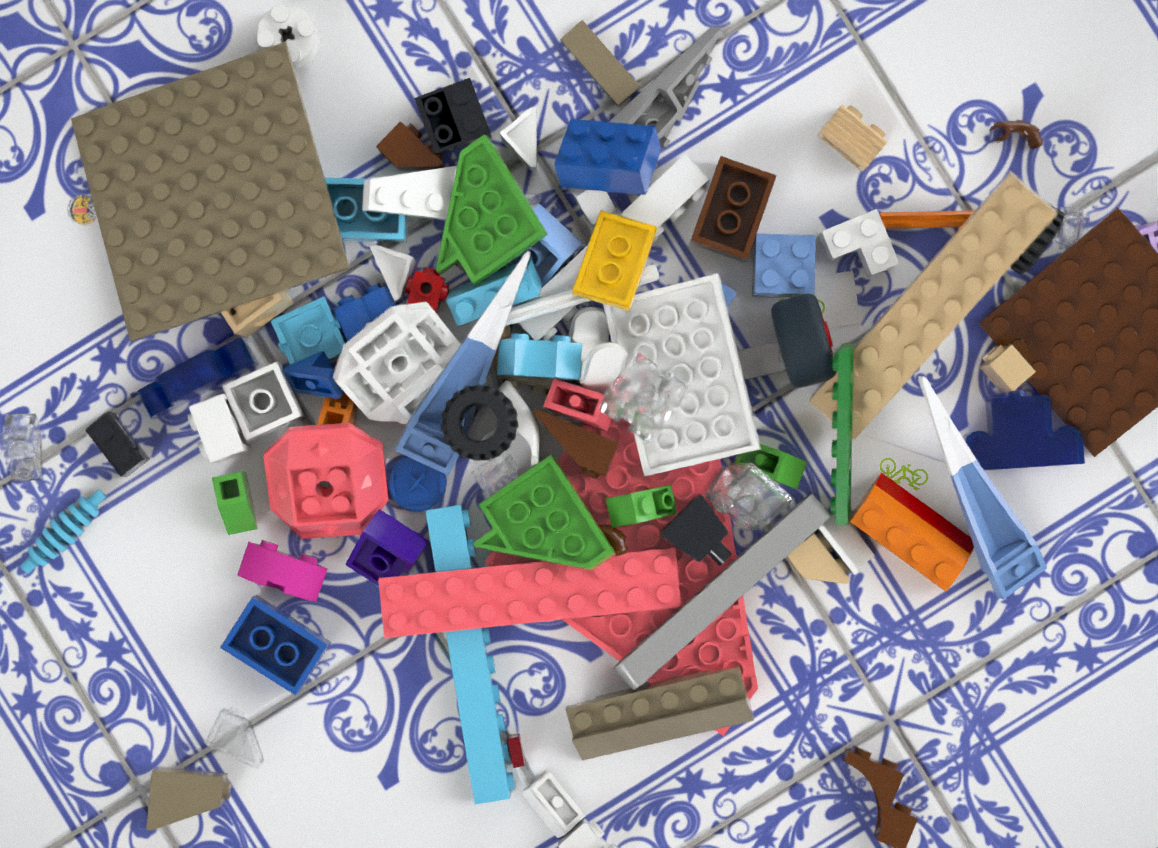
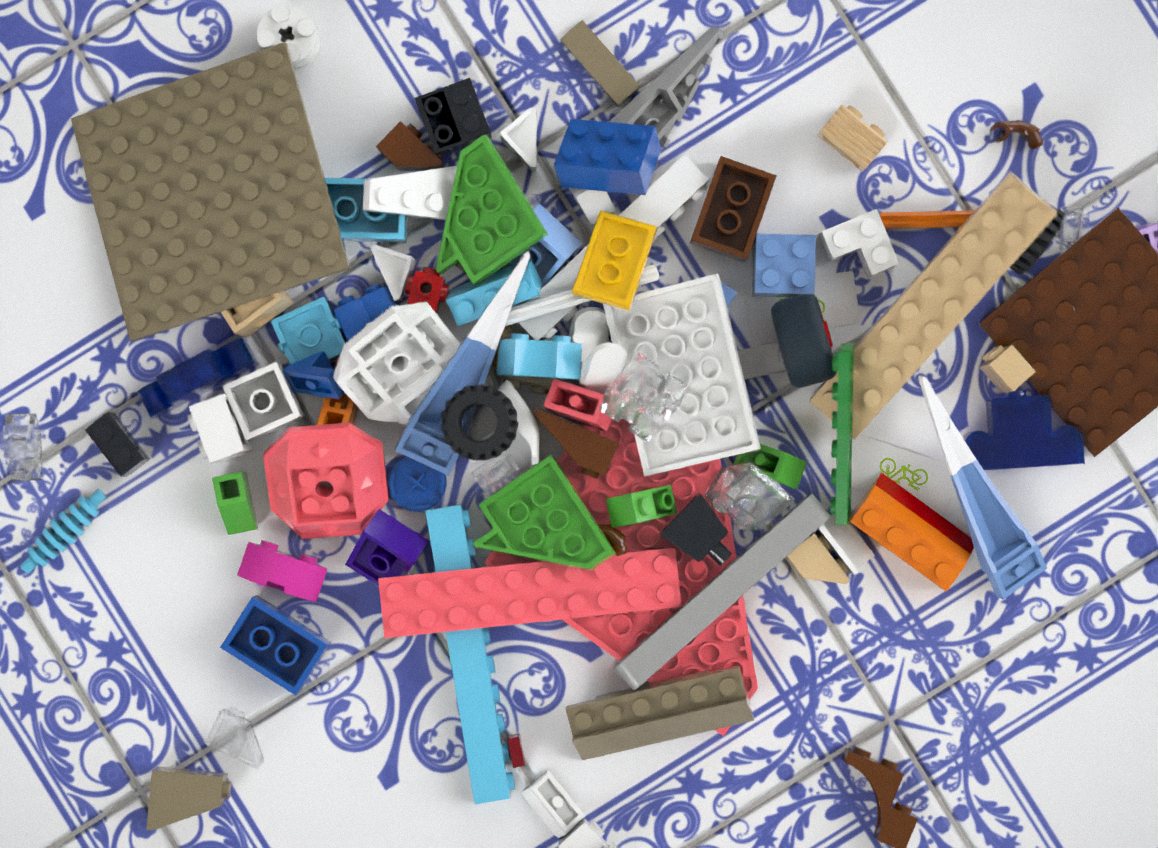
clear tile [67,195,97,225] -> none

